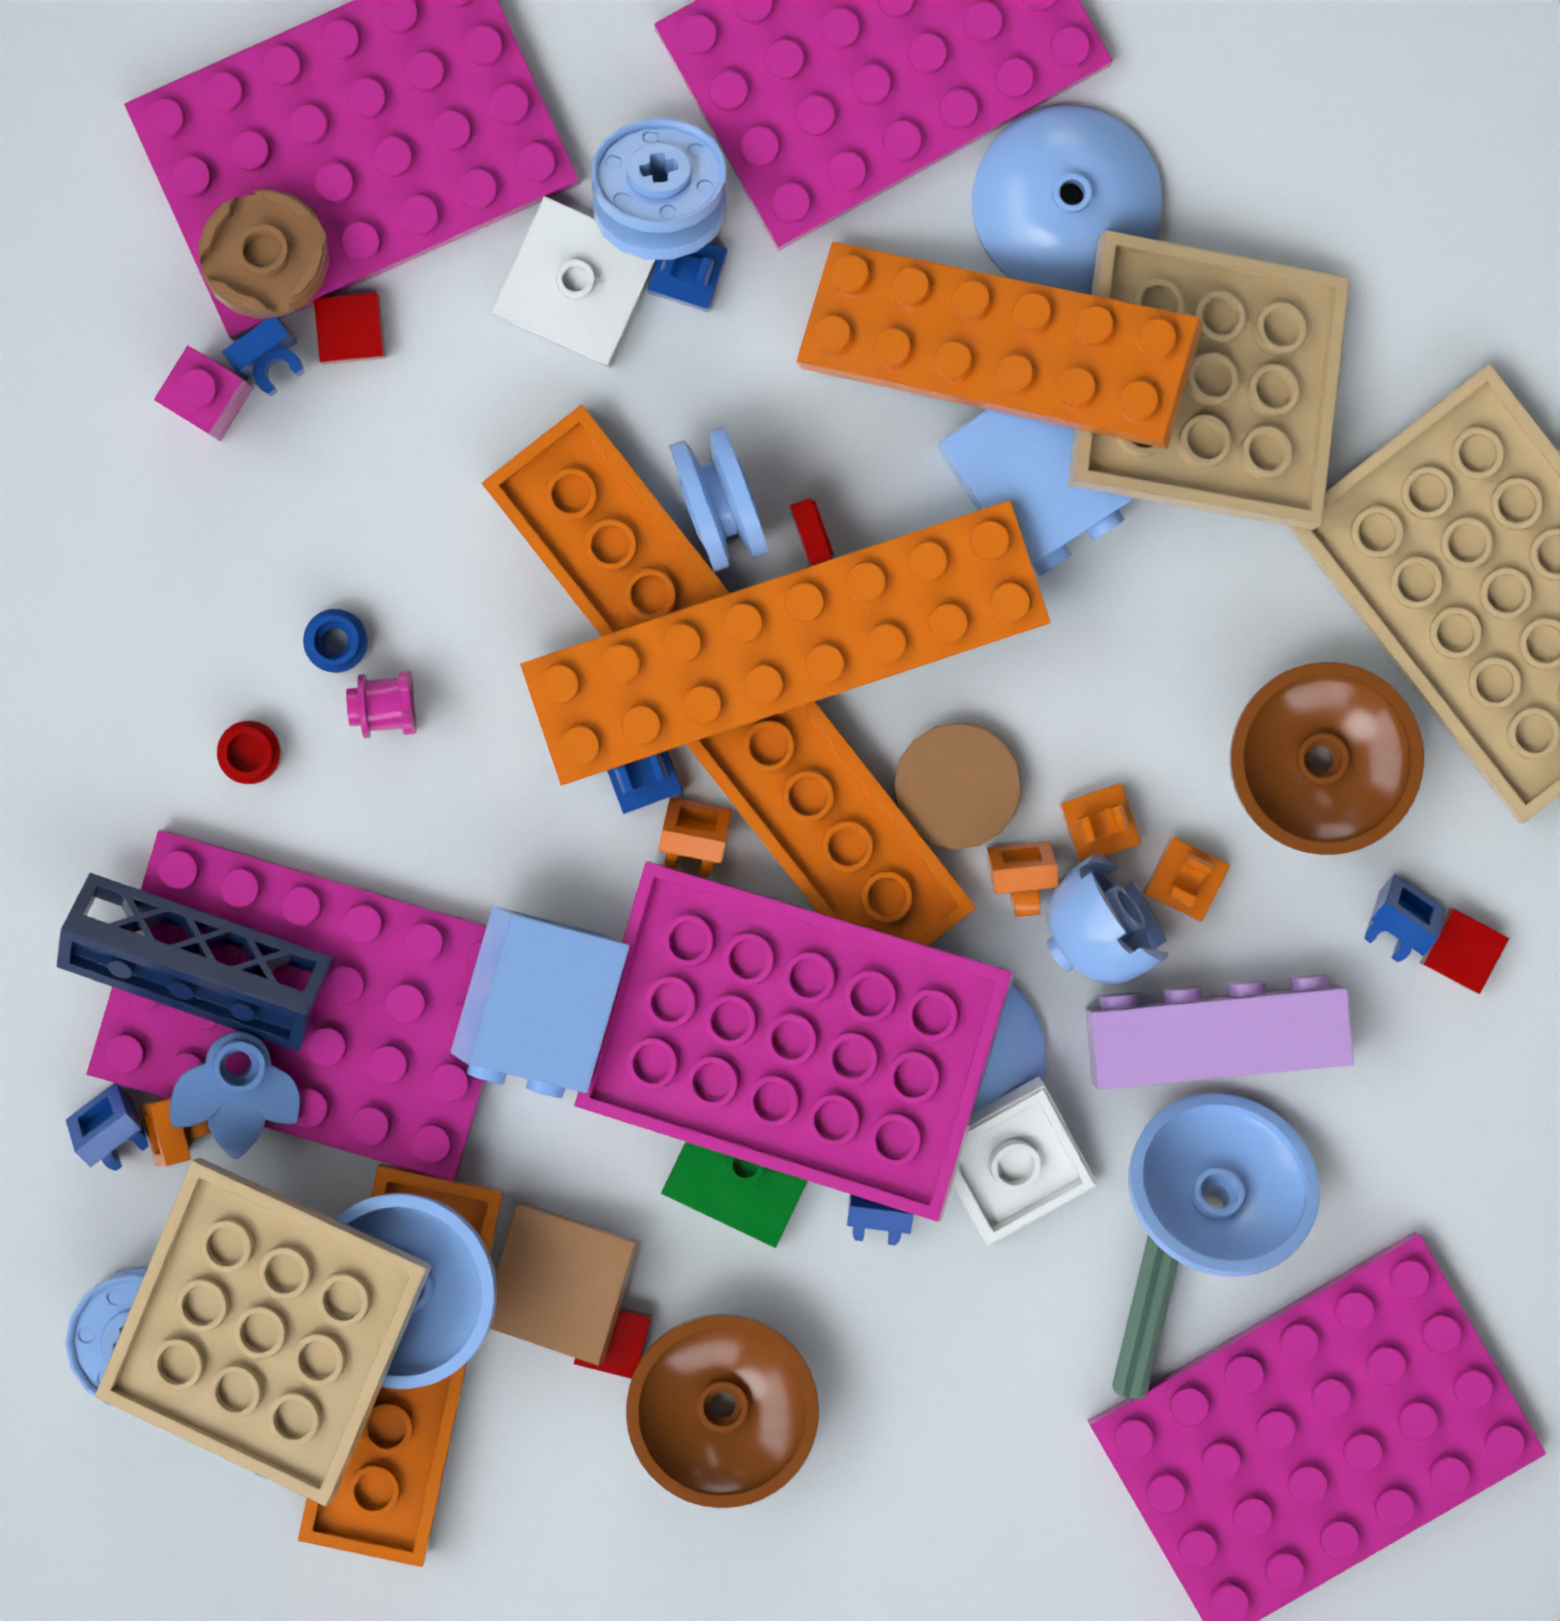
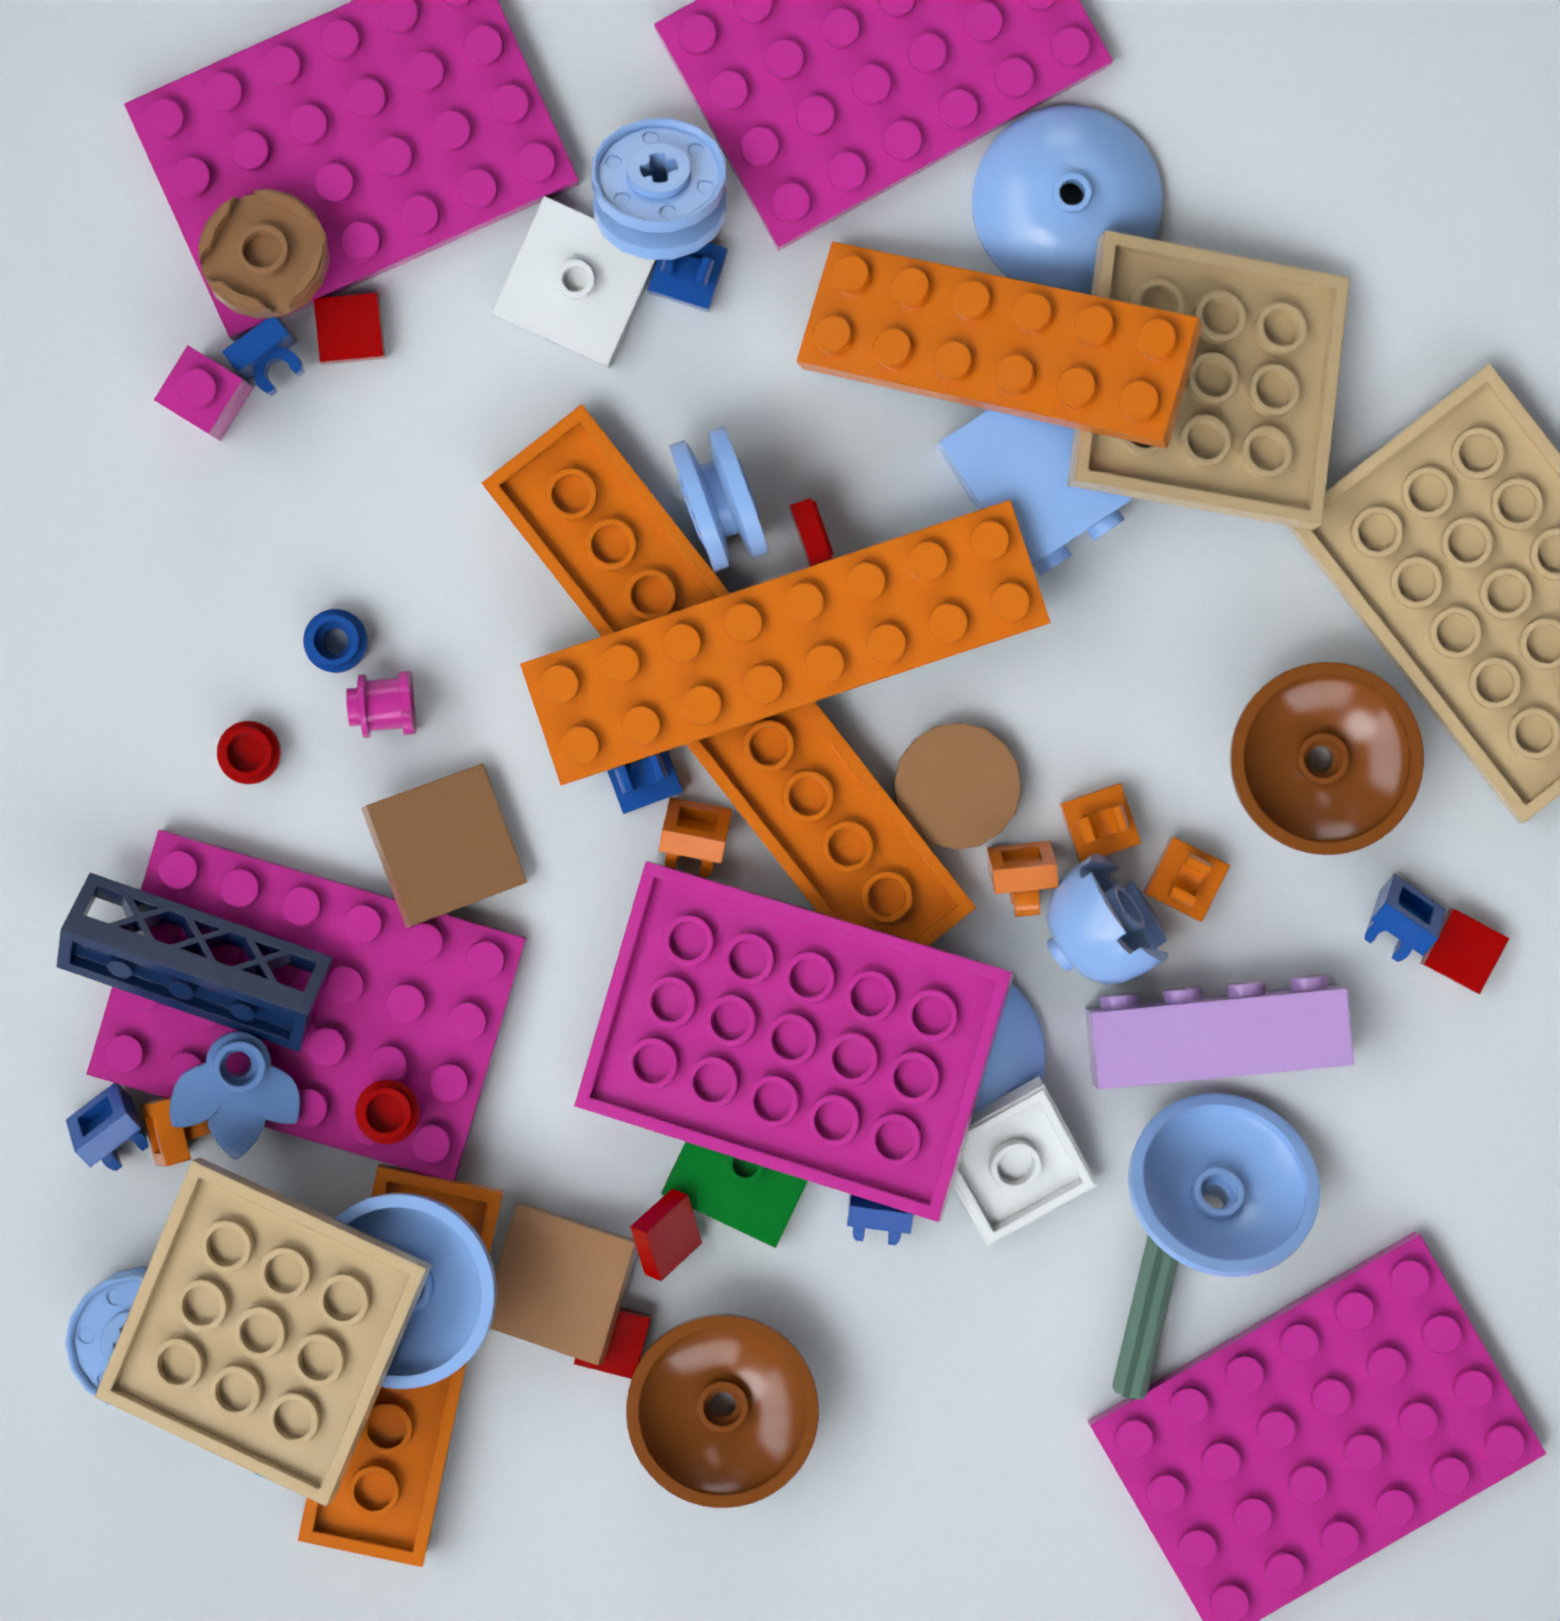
light blue brick [450,905,630,1098] -> none
none -> red plate [355,1079,420,1144]
none -> medium nougat tile [361,763,527,928]
none -> red tile [630,1189,702,1281]

